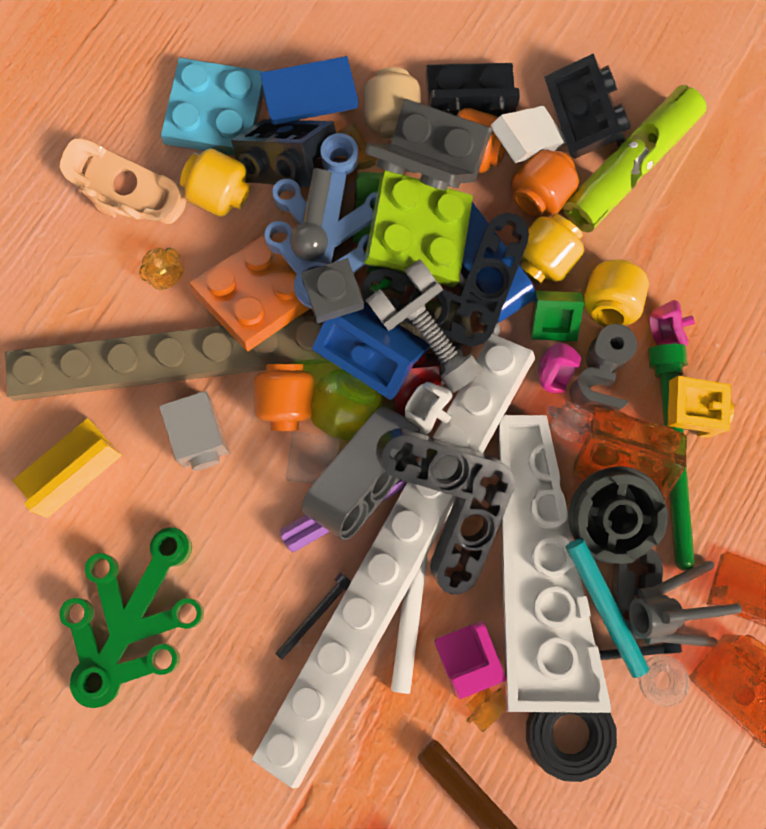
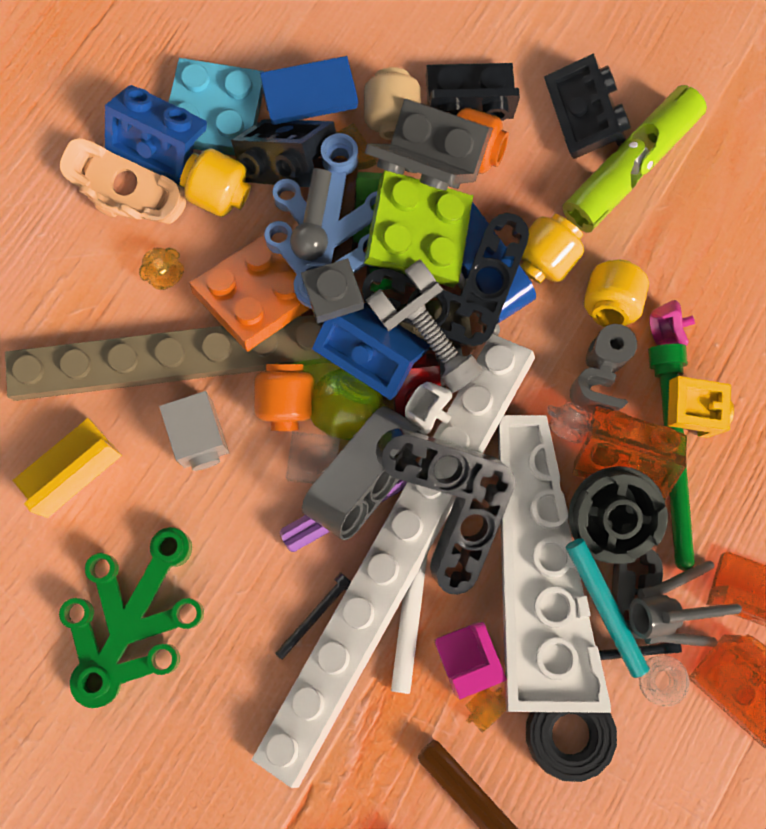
white tile [491,106,566,163] -> none
orange head [511,149,579,218] -> none
green plate [530,291,585,341] -> none
dark pink piece [537,343,581,393] -> none
none -> blue bracket [105,85,207,187]

